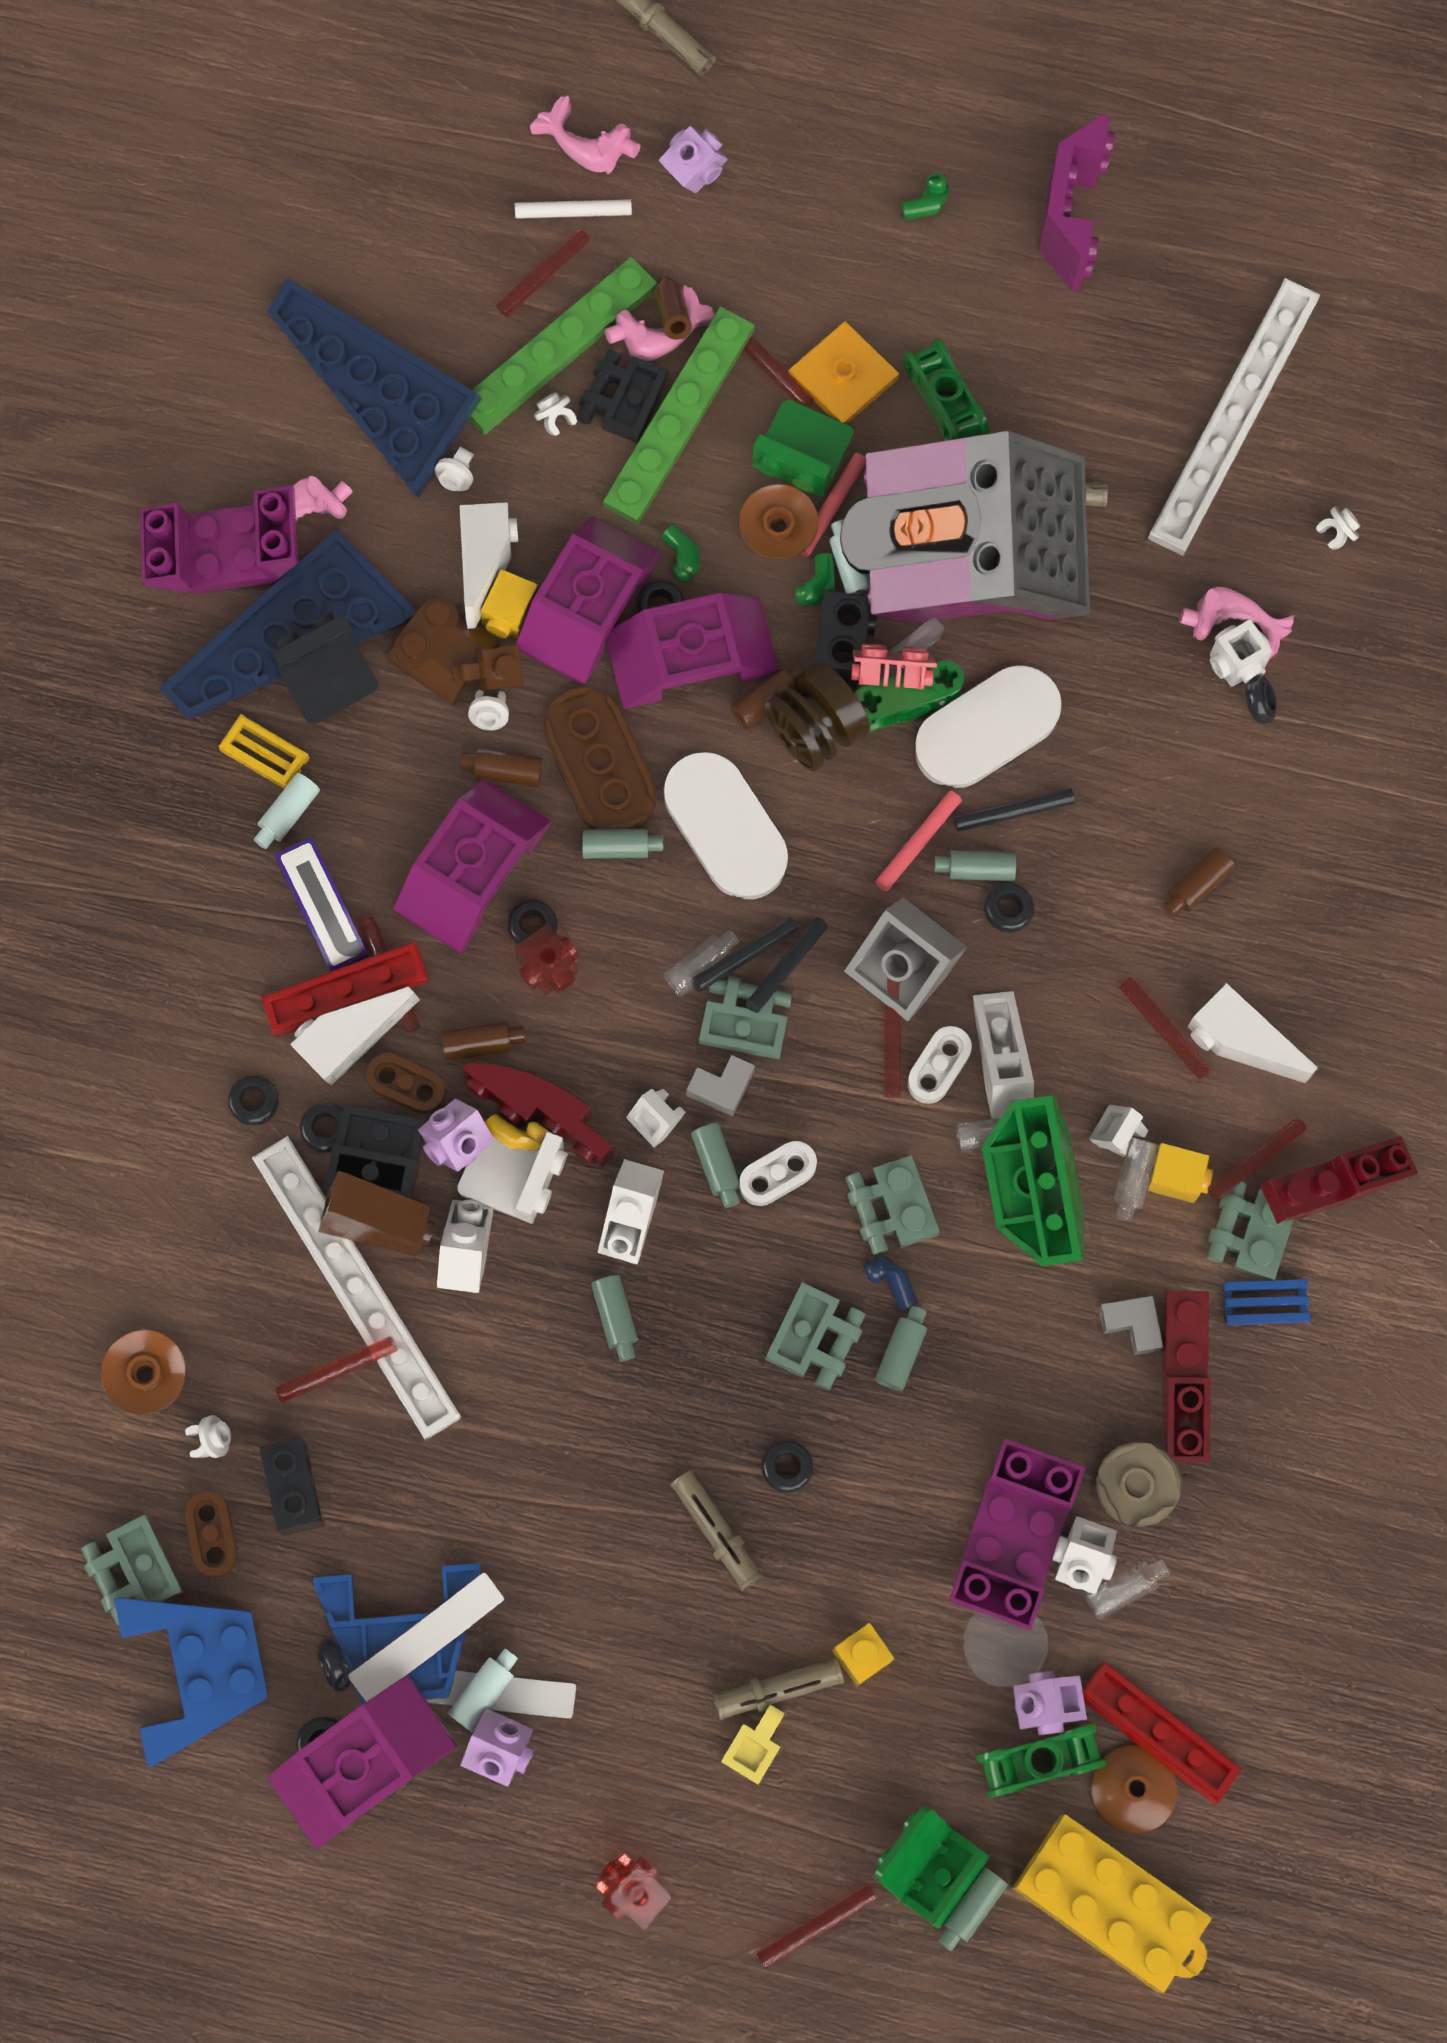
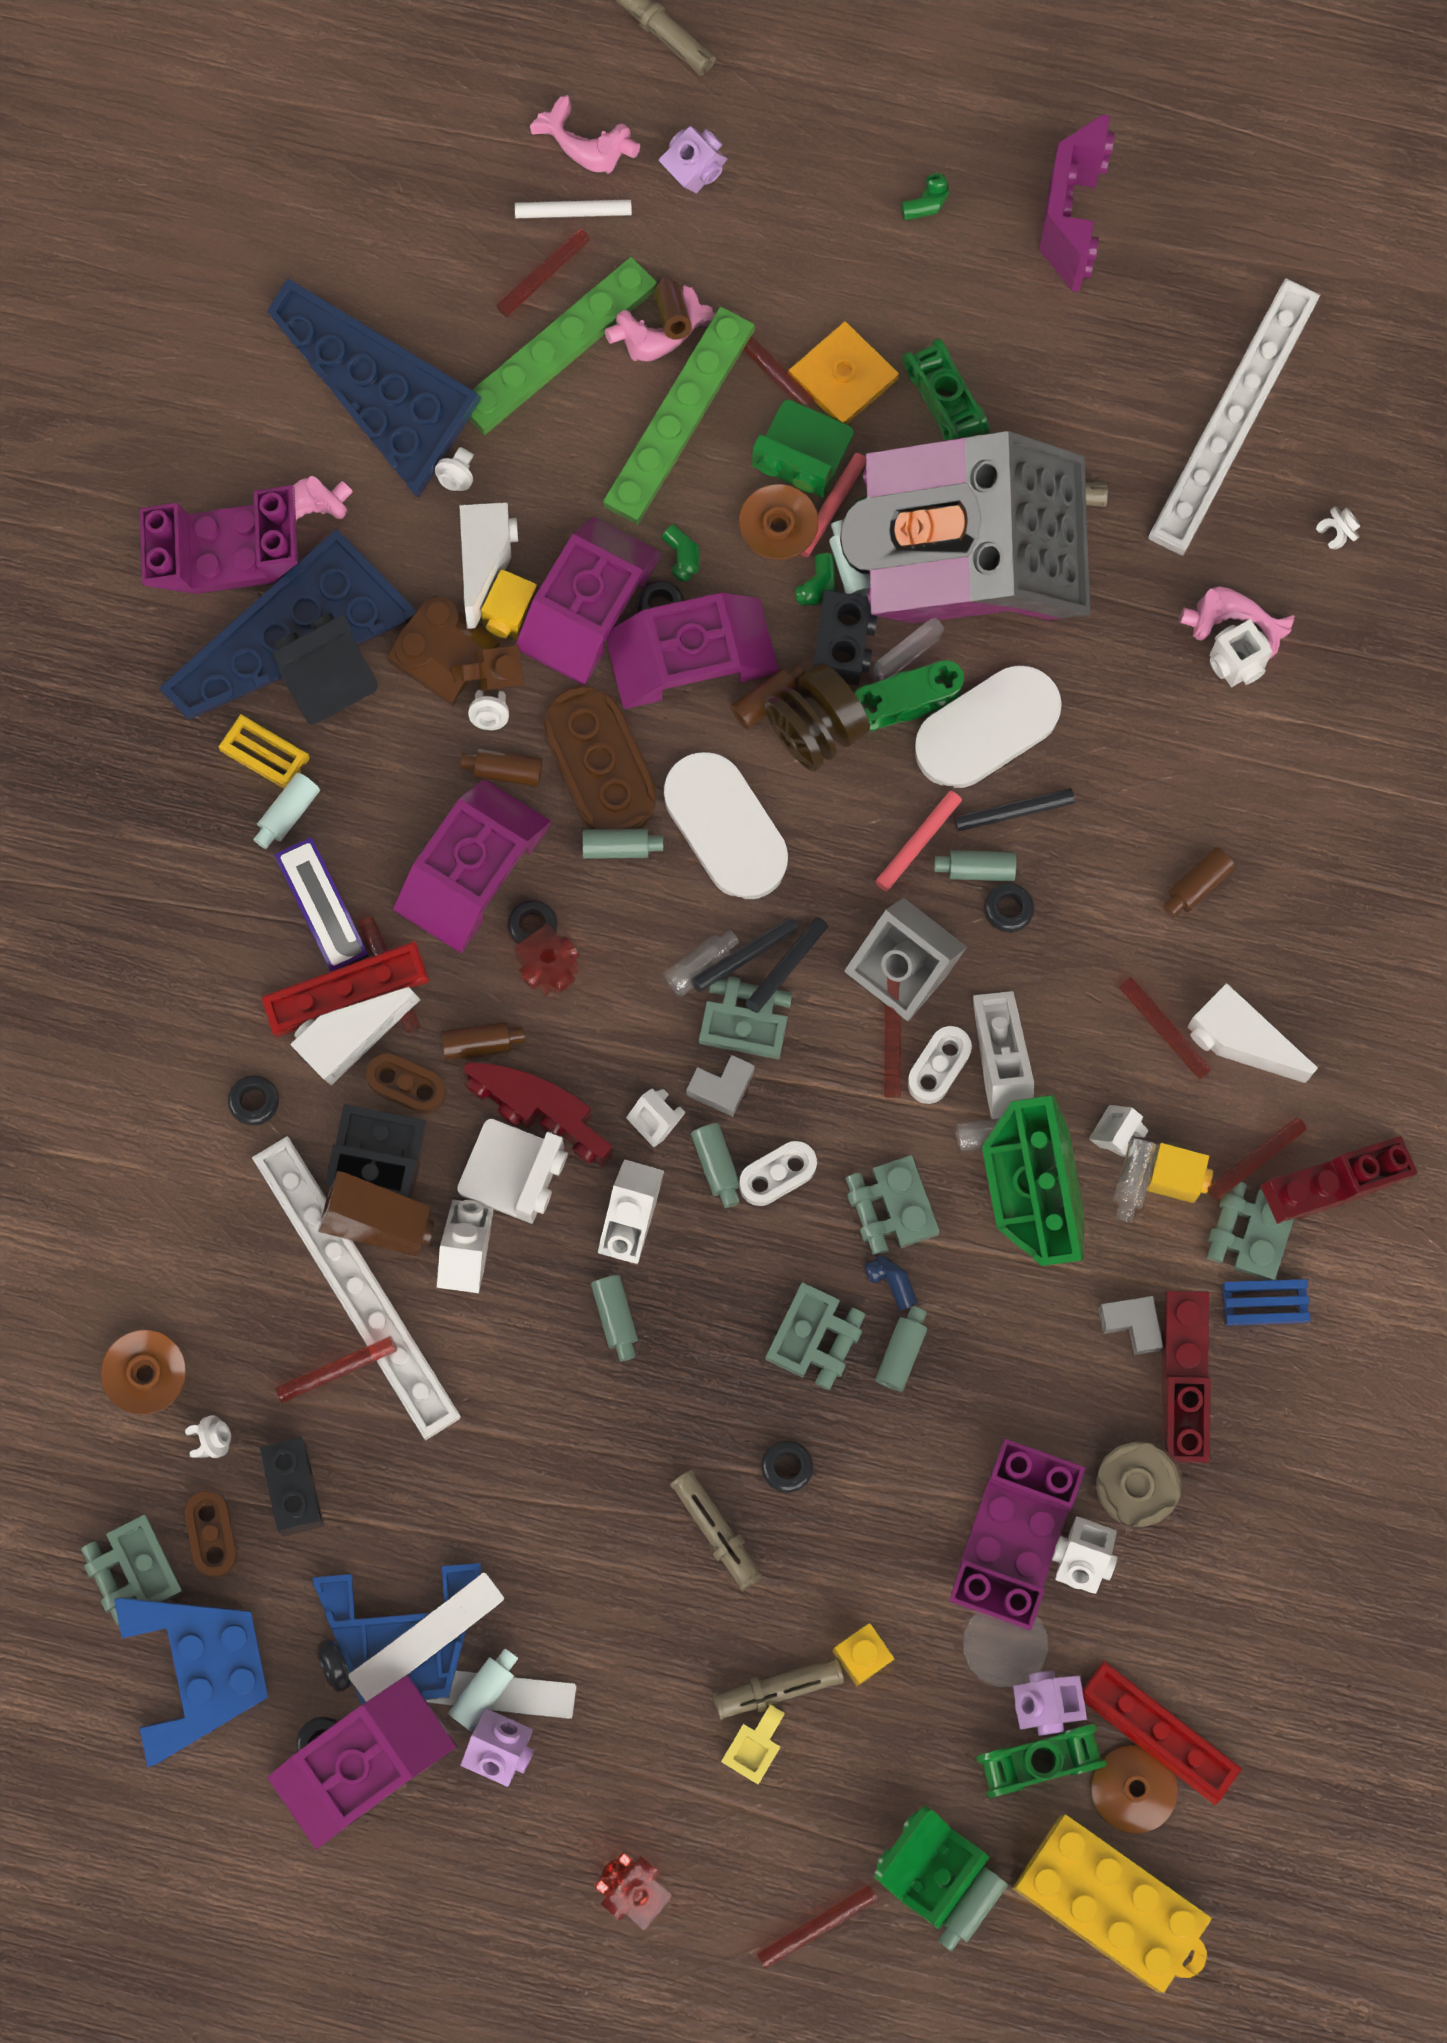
black piece [300,1102,343,1153] -> none
lavender brick [418,1099,495,1172] -> none
yellow arm [485,1114,548,1151] -> none
white plate [534,392,577,436] -> none
black plate [576,349,668,443] -> none
coral hinge [851,644,937,690] -> none
clear cylinder [1084,1559,1169,1620] -> none
black piece [1246,675,1277,724] -> none

